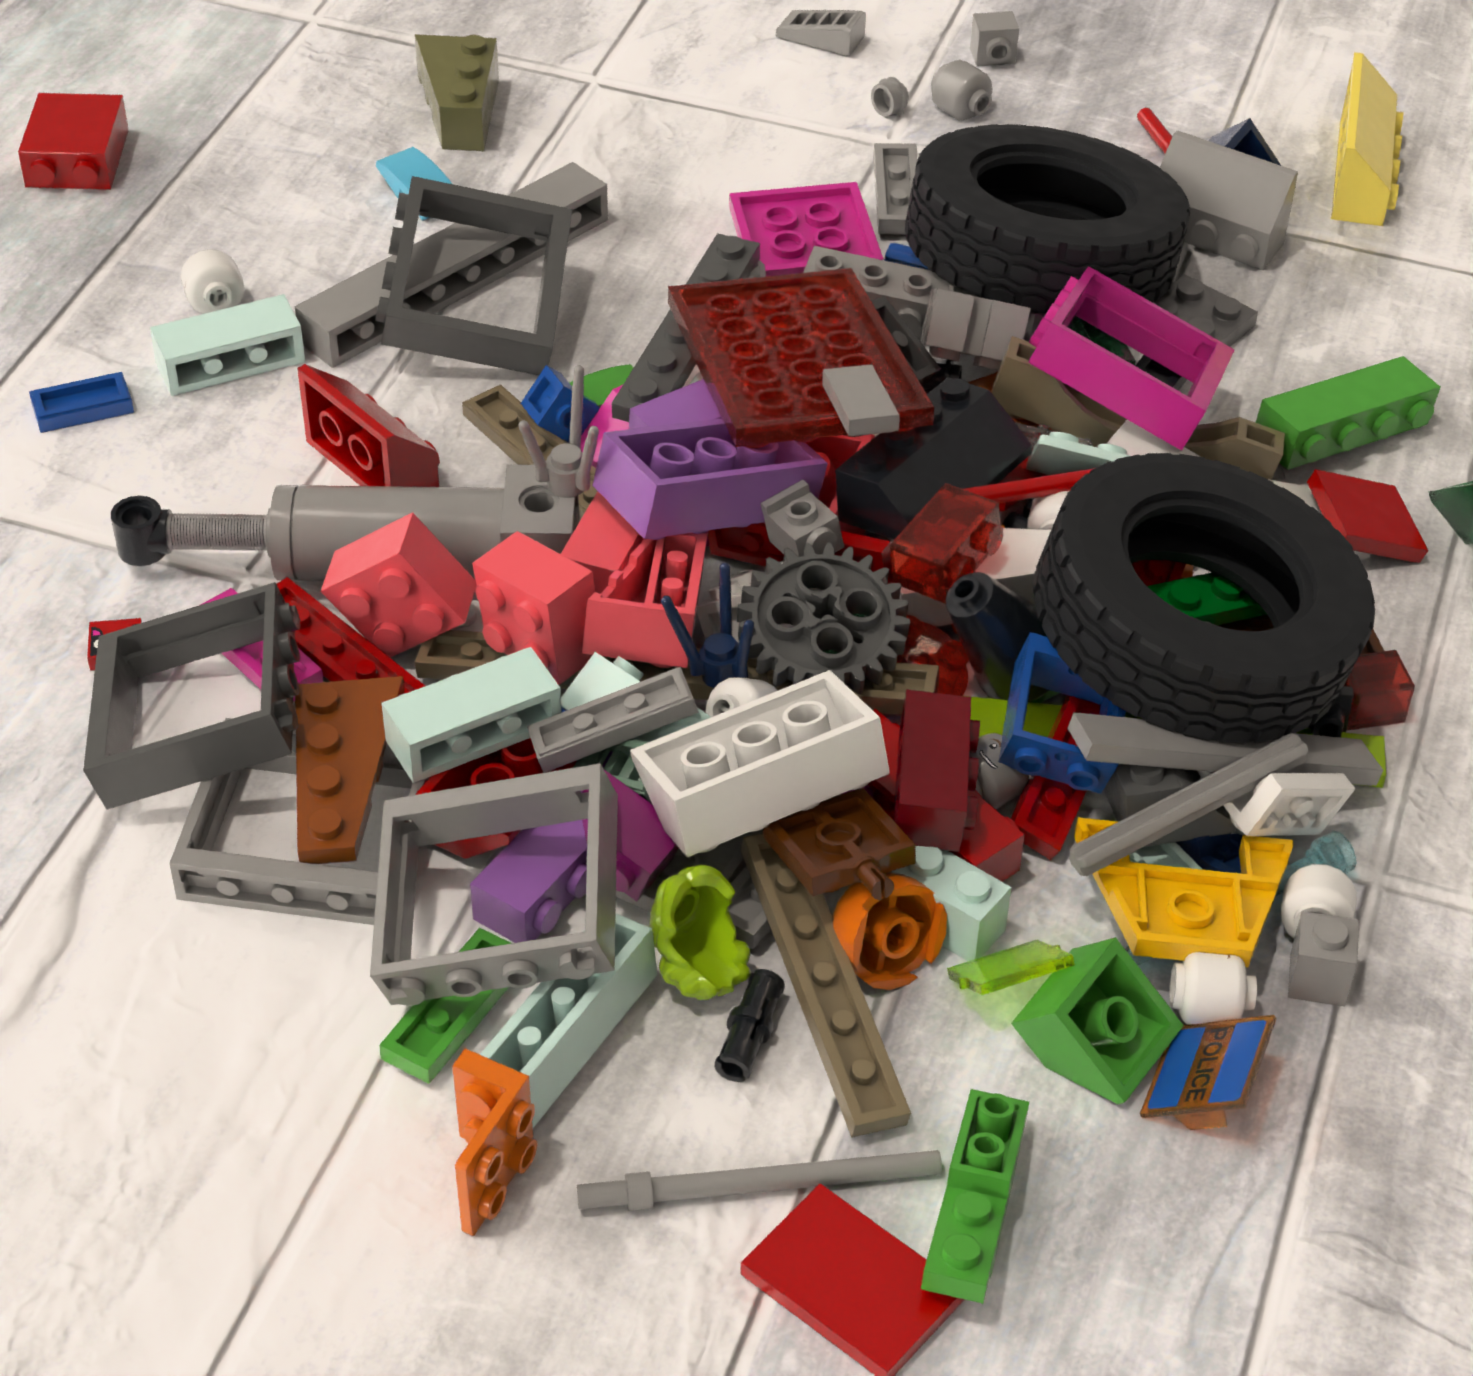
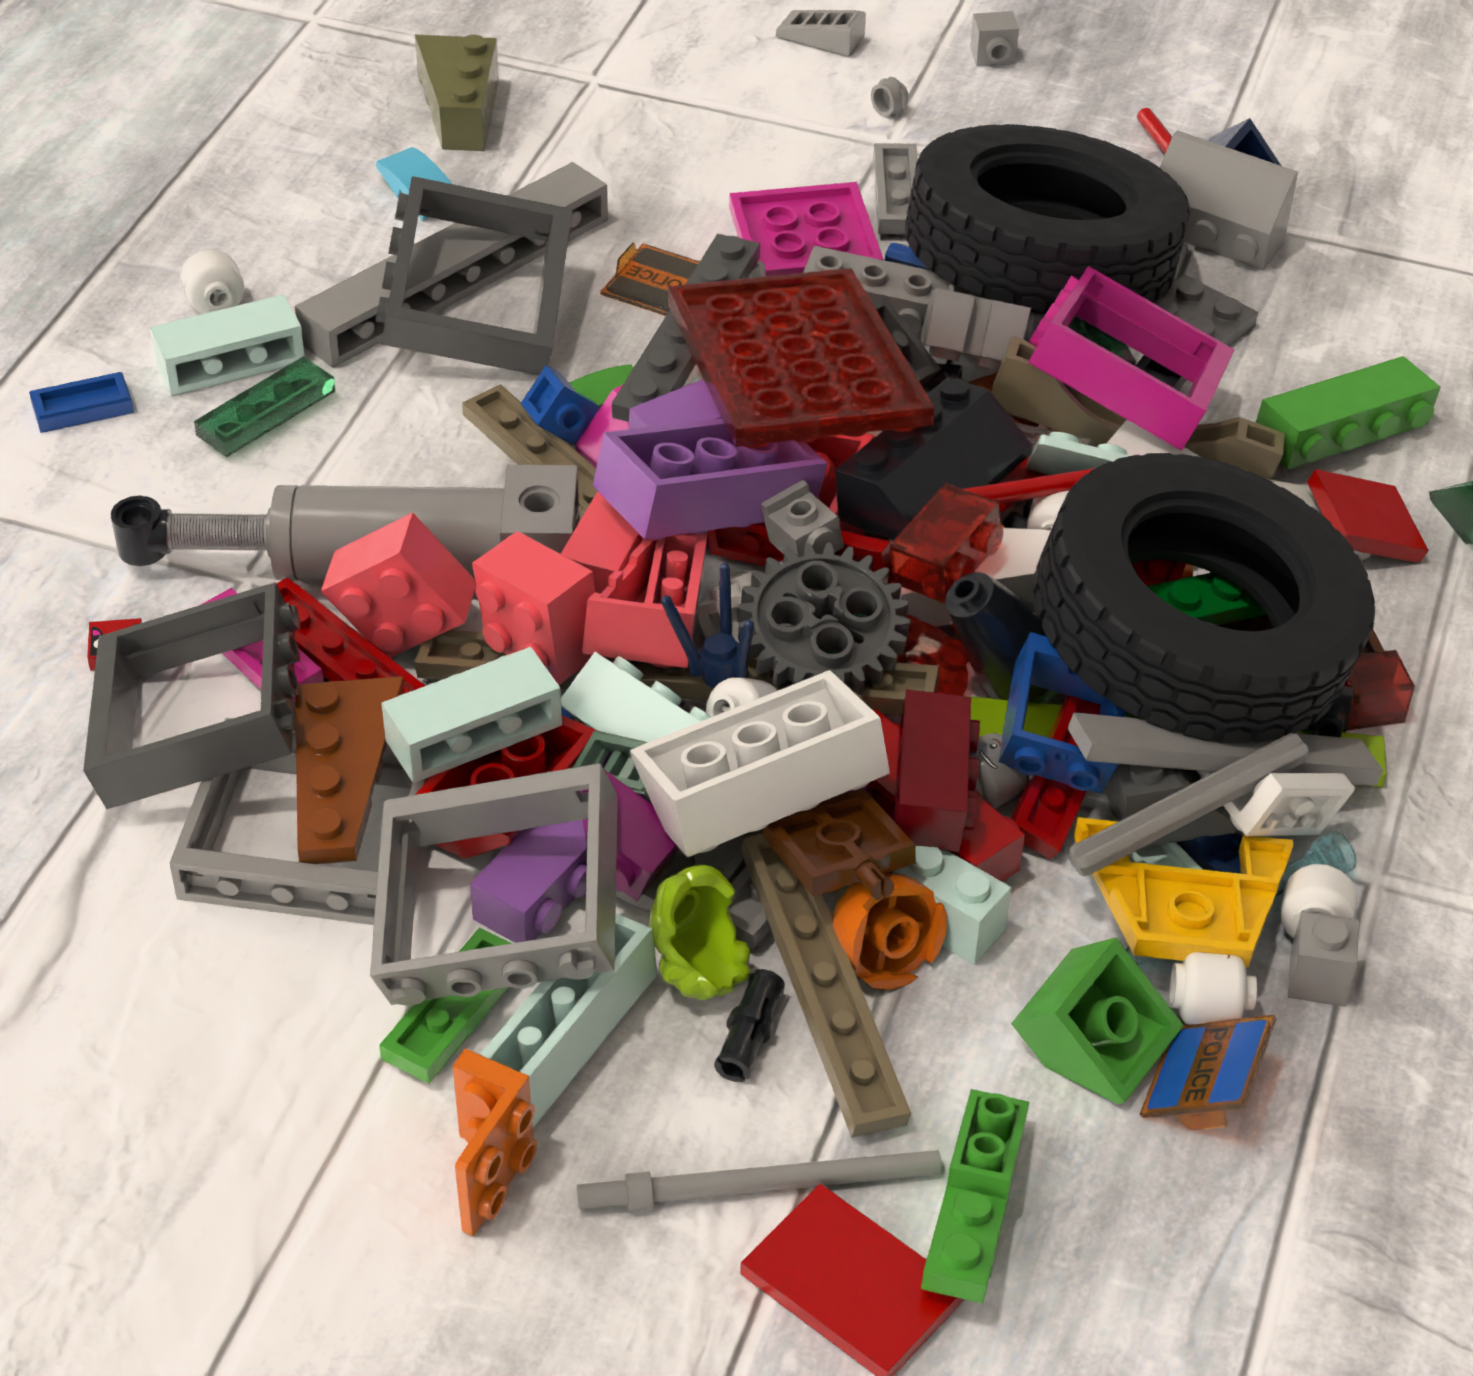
red brick [18,93,129,190] -> none
red slope [297,364,440,487] -> none
light grey plant [519,365,599,498] -> none
light grey tile [527,667,699,773] -> none
light grey tile [822,365,899,436] -> none
light grey head [931,60,992,120] -> none
clear neon green piece [947,940,1075,995] -> none
light yellow slope [1331,52,1404,226] -> none
none -> clear green plate [194,356,336,457]
none -> clear orange piece [600,242,700,316]

